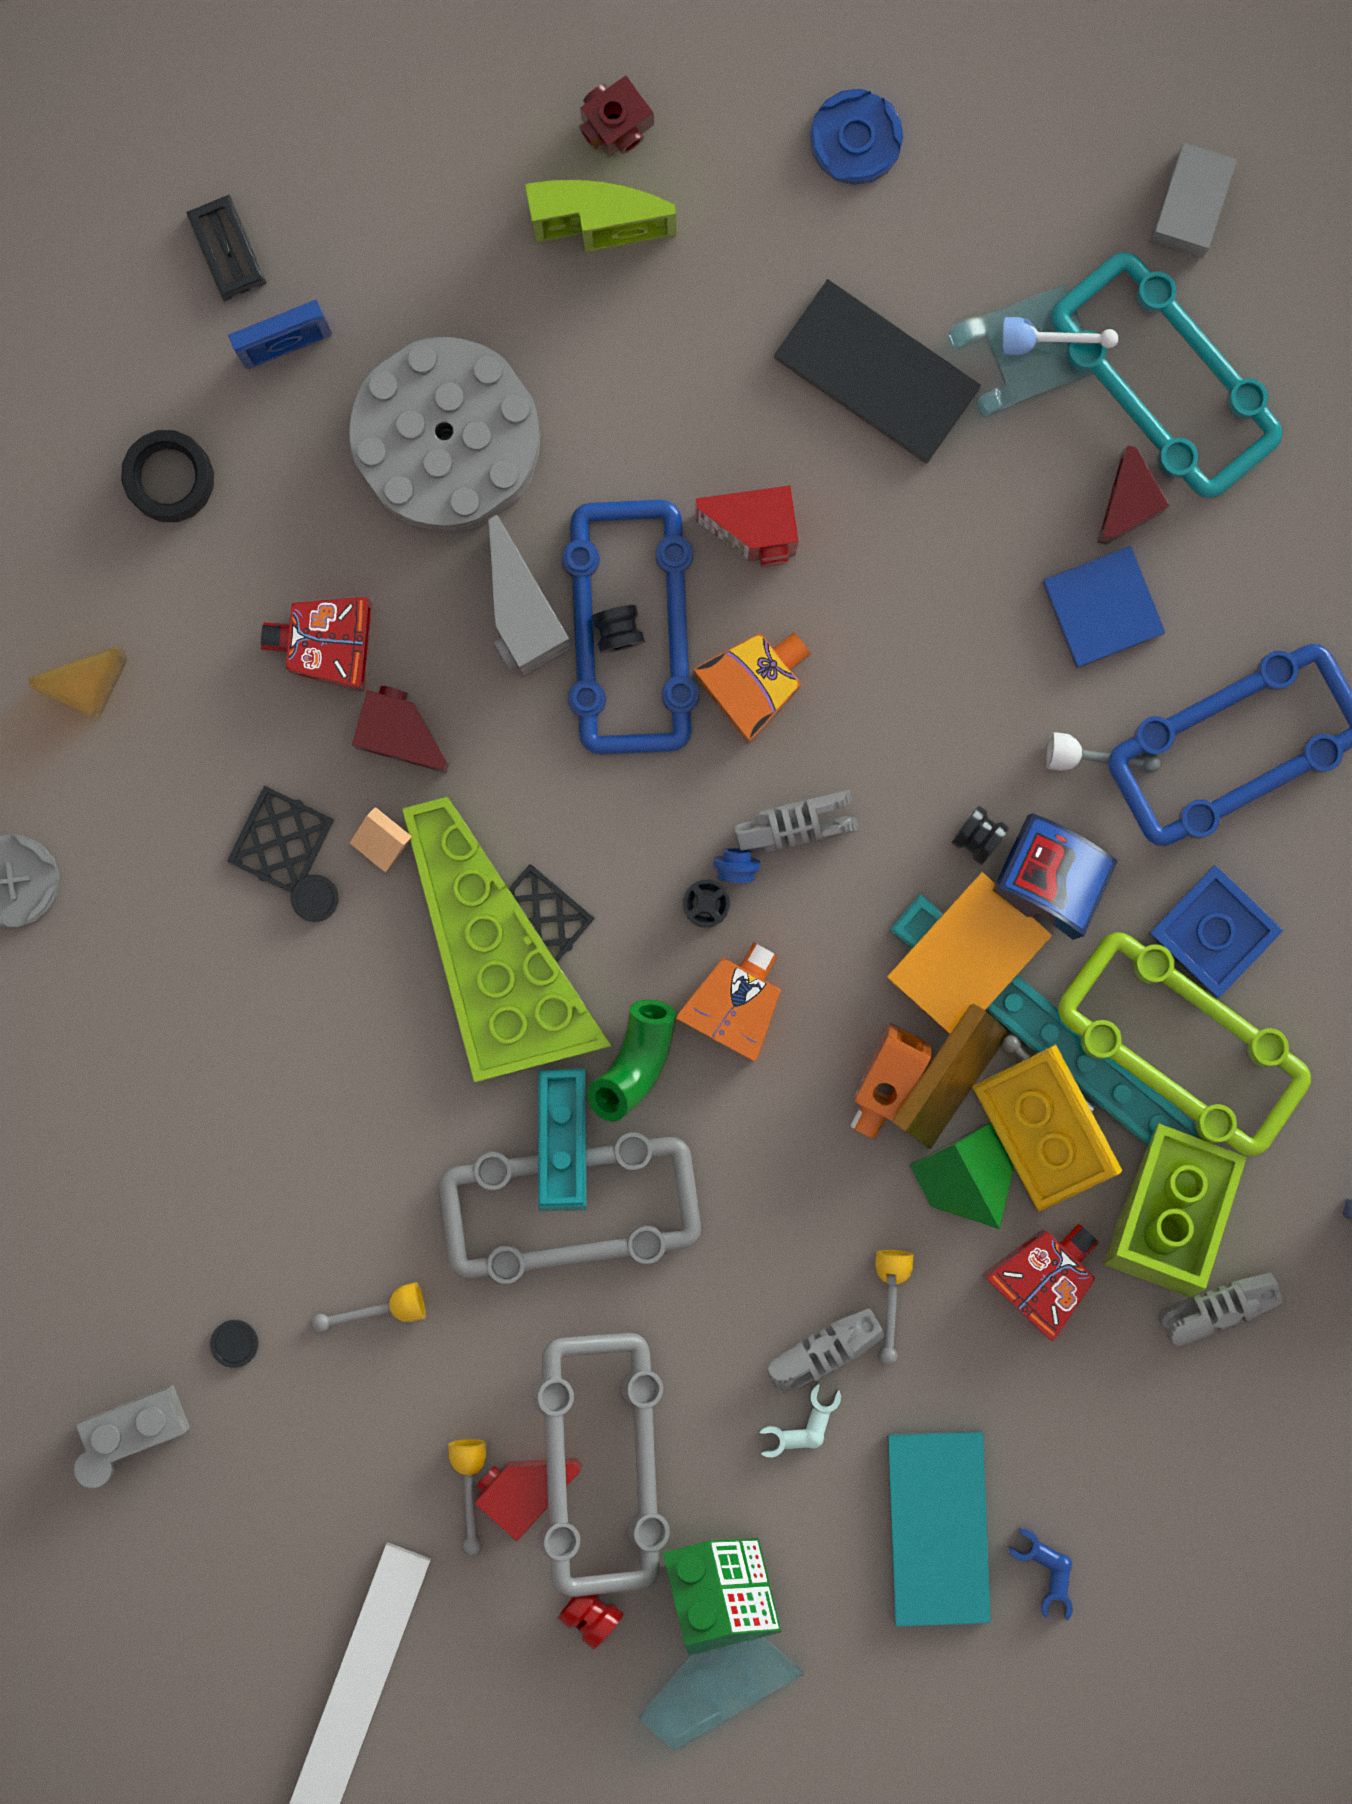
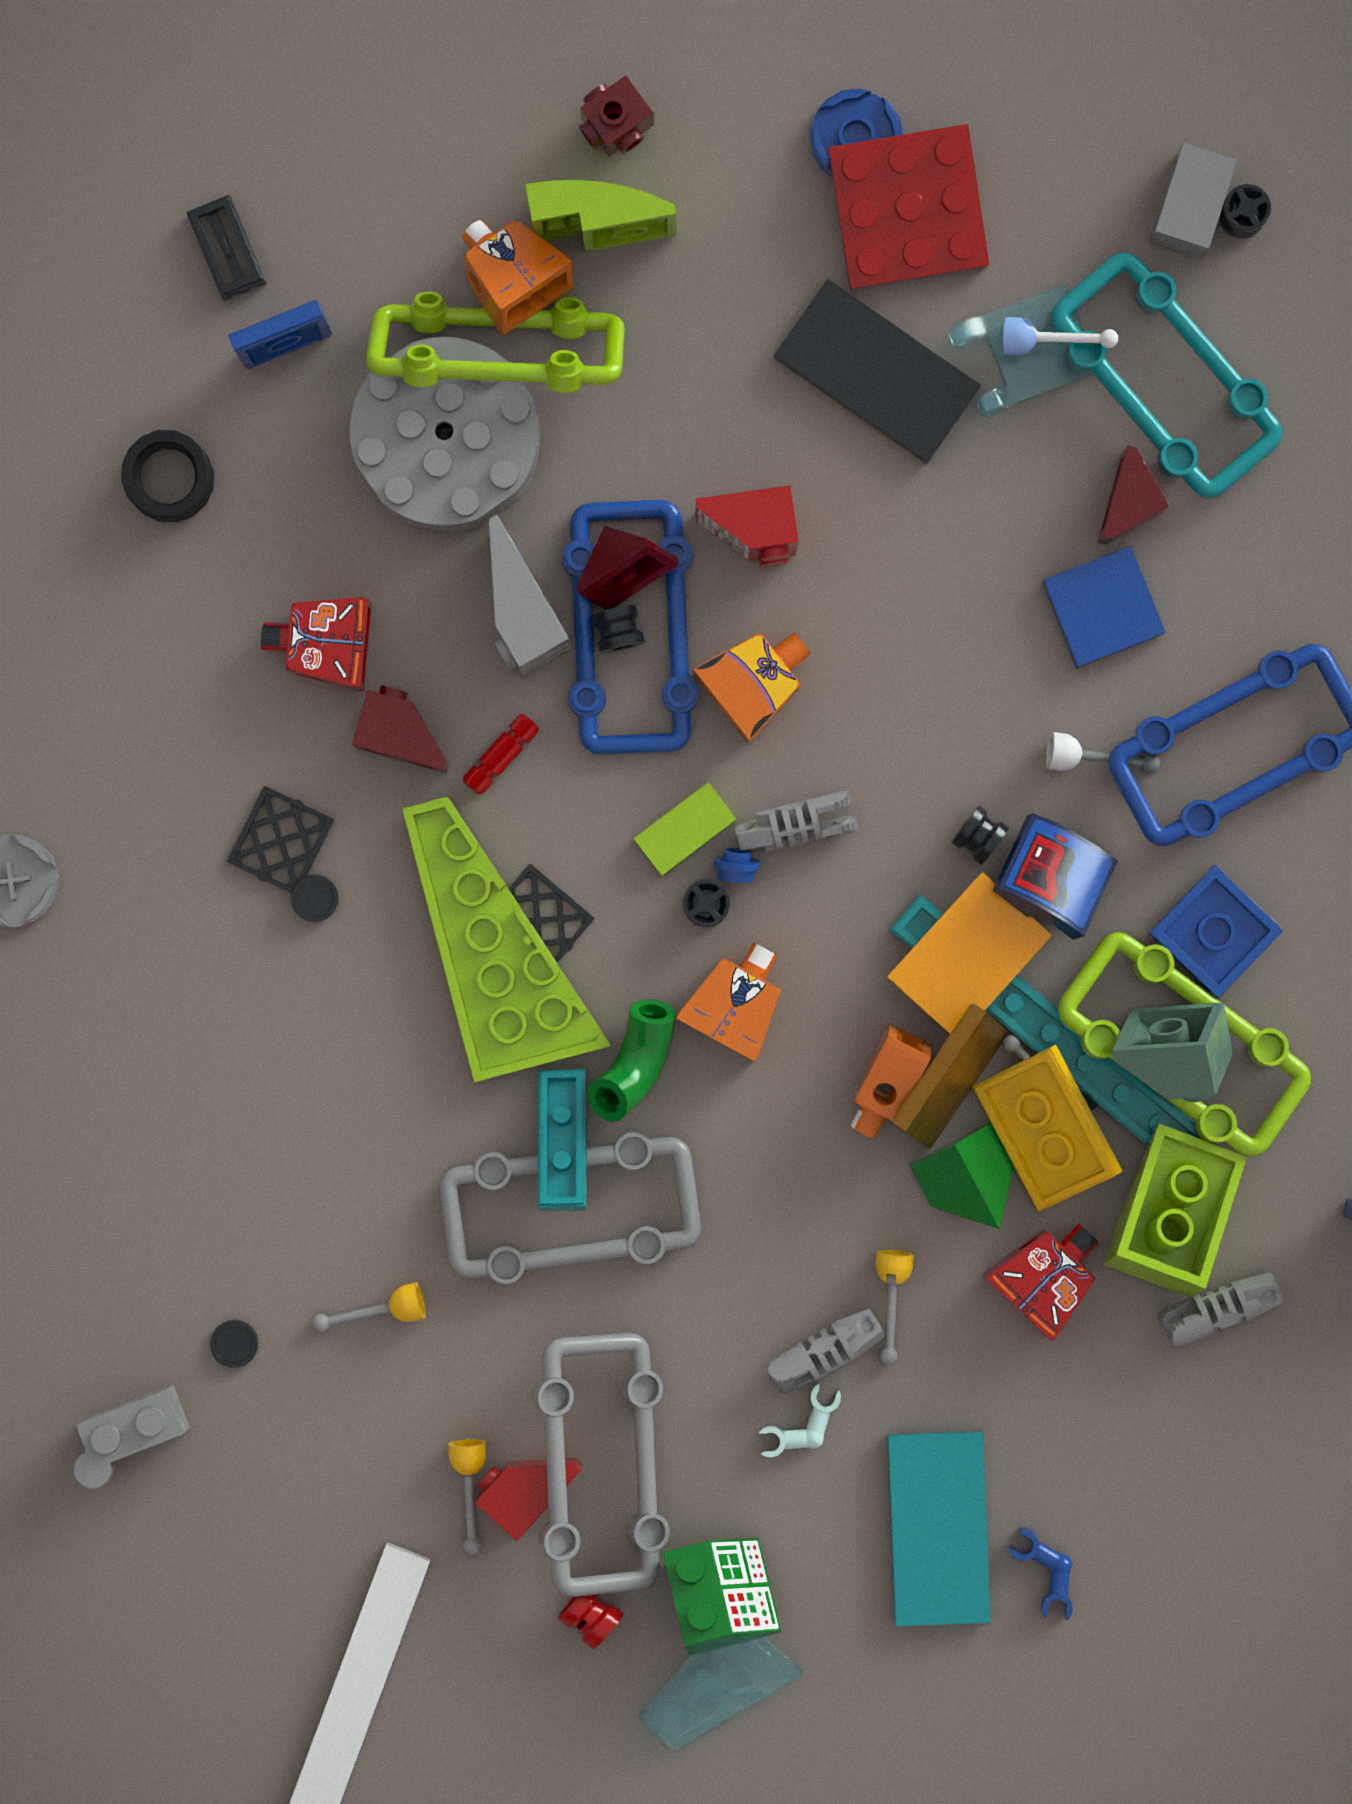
clear yellow slope [27,646,127,720] -> none
light nougat tile [349,807,412,872] -> none
none -> lime bar [365,291,625,393]
none -> orange torso [462,220,573,336]
none -> red axle [463,714,539,795]
none -> dark red slope [577,526,679,610]
none -> lime tile [633,782,737,876]
none -> red plate [828,124,989,289]
none -> sand green slope [1111,1002,1234,1102]
none -> black wheel [1219,184,1271,239]

